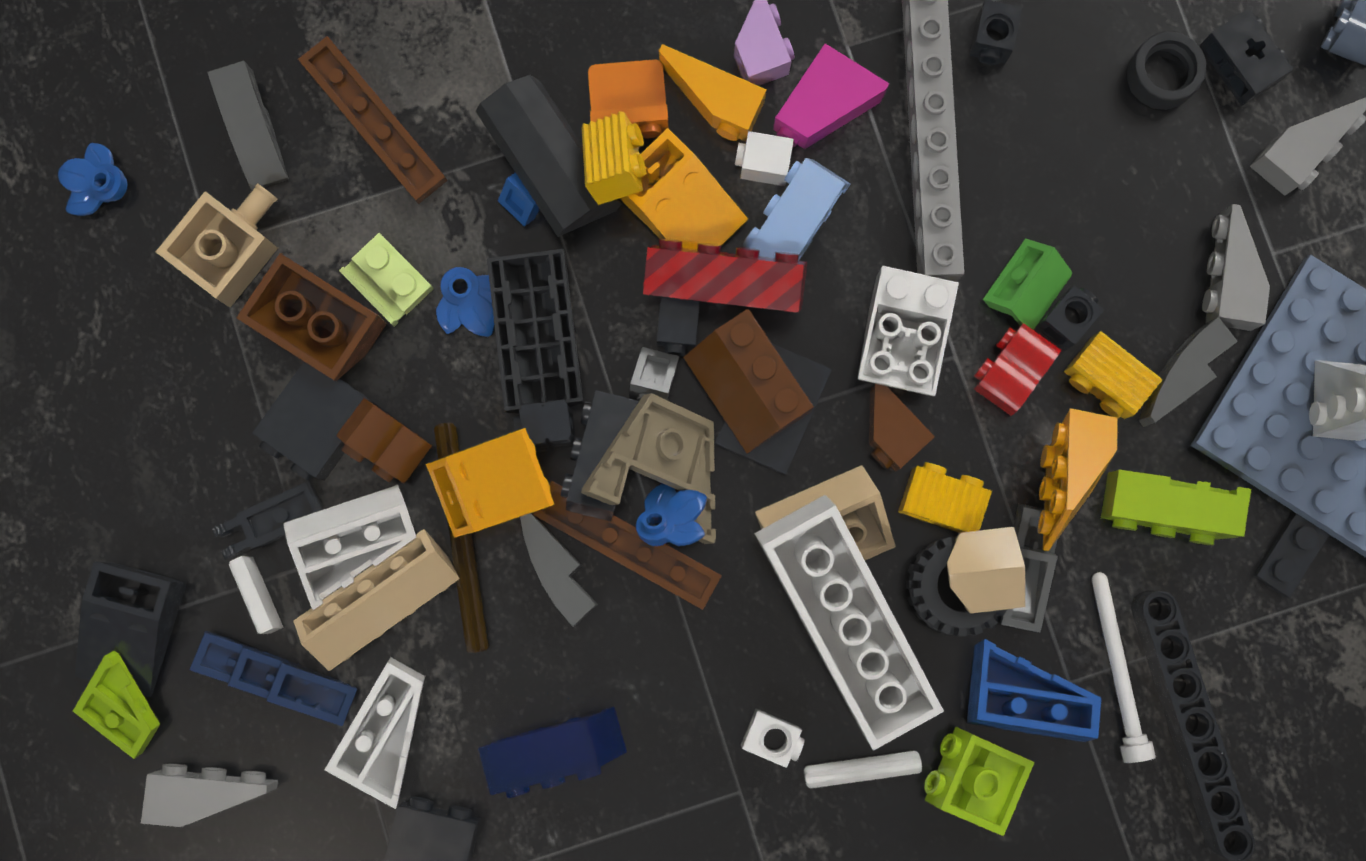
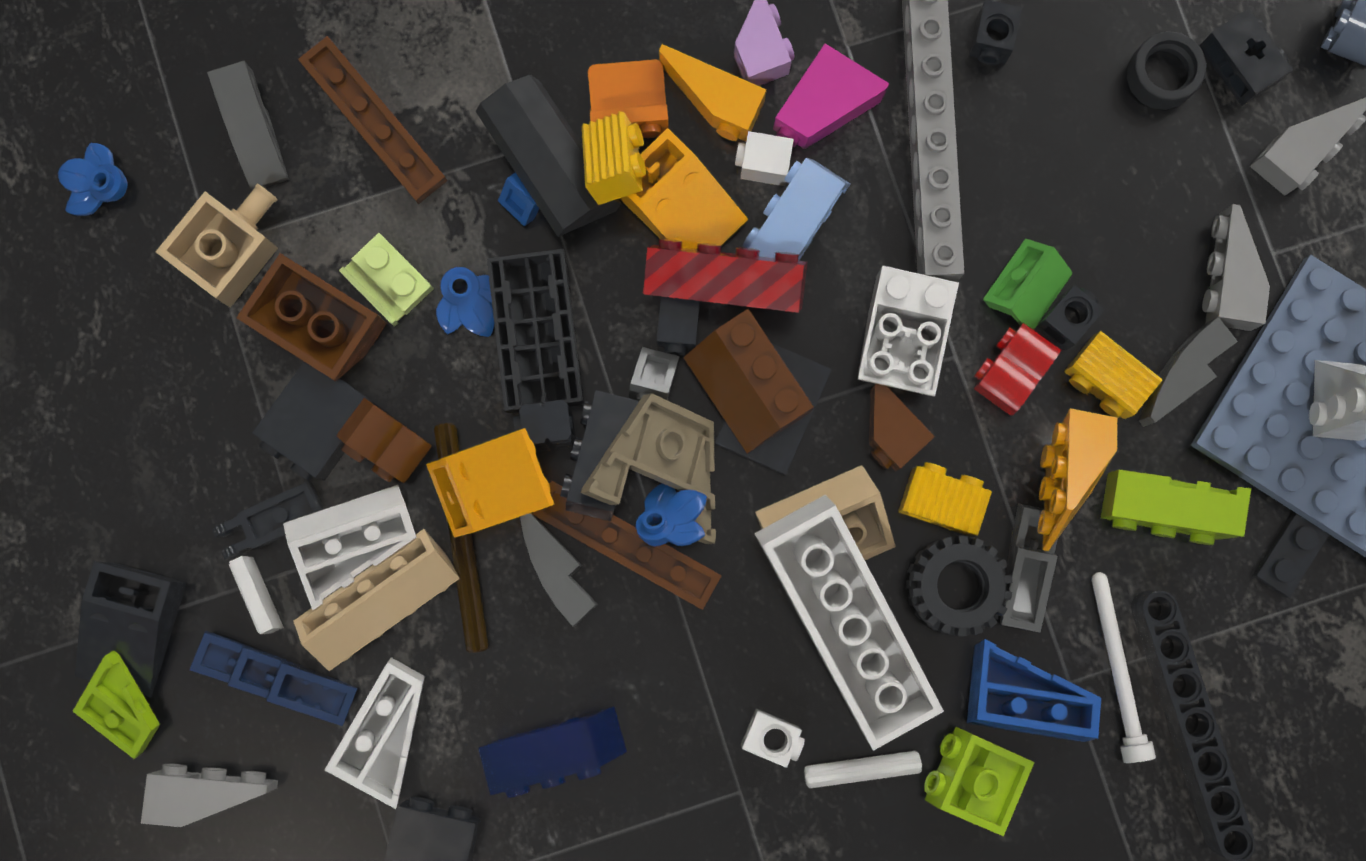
tan slope [947,527,1025,613] -> none

